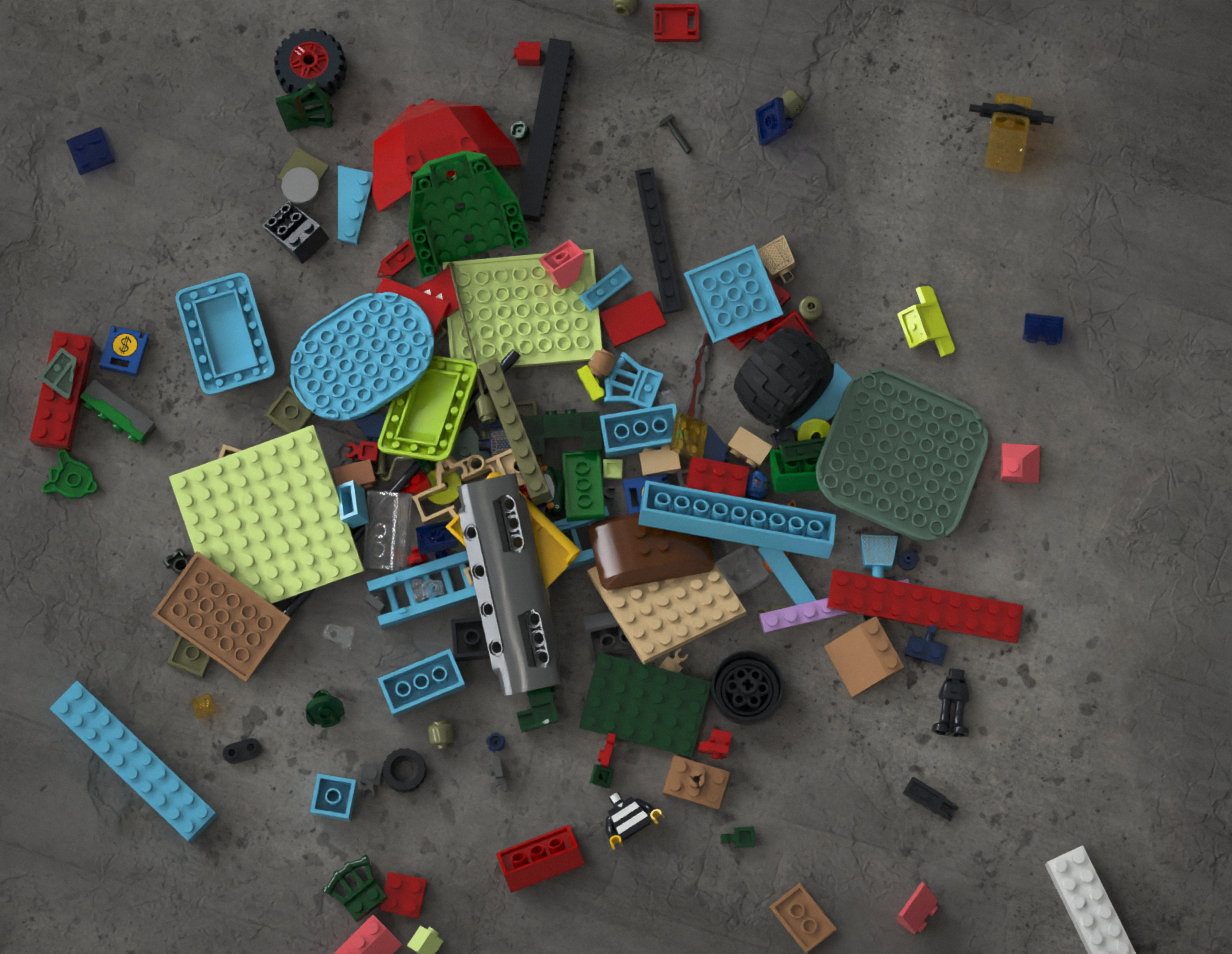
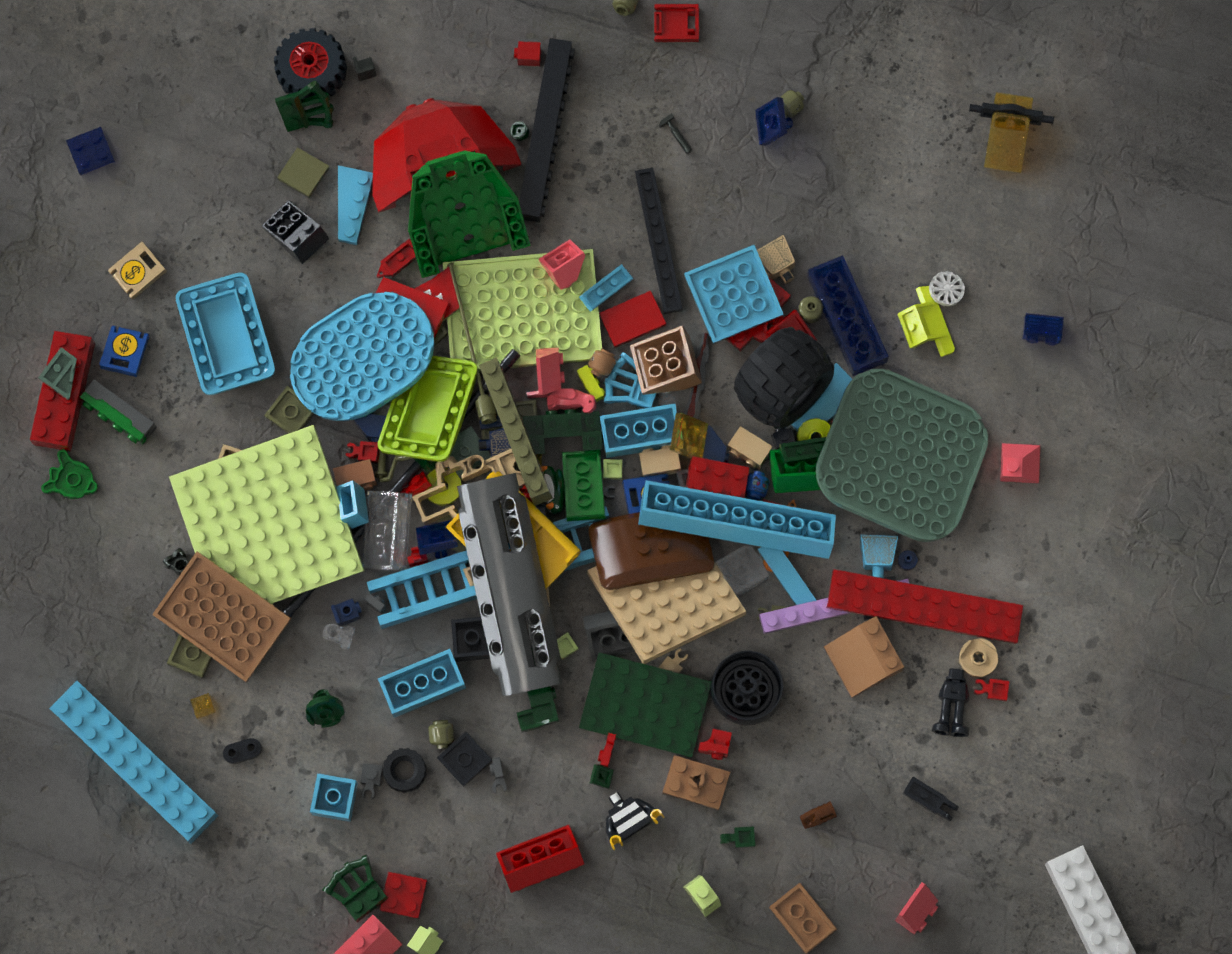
light grey tile [281,167,319,204] -> none
clear plate [412,578,443,602] -> none
dark blue plate [486,733,506,752] -> none
dark blue plate [904,625,947,666] -> none
none -> tan container [108,242,167,299]
none -> dark blue brick [331,598,362,627]
none -> pearl dark grey panel [352,56,377,81]
none -> black plate [437,732,492,787]
none -> coral animal [527,388,596,413]
none -> coral slope [536,347,565,395]
none -> yellowish green tile [557,632,578,660]
none -> medium nougat slope [630,326,702,395]
none -> yellowish green torso [683,875,721,917]
none -> reddish brown hinge [800,801,837,829]
none -> clear blue brick [807,255,889,377]
none -> white wheel [929,271,965,306]
none -> tan plate [959,638,998,678]
none -> red plate [974,679,1009,701]

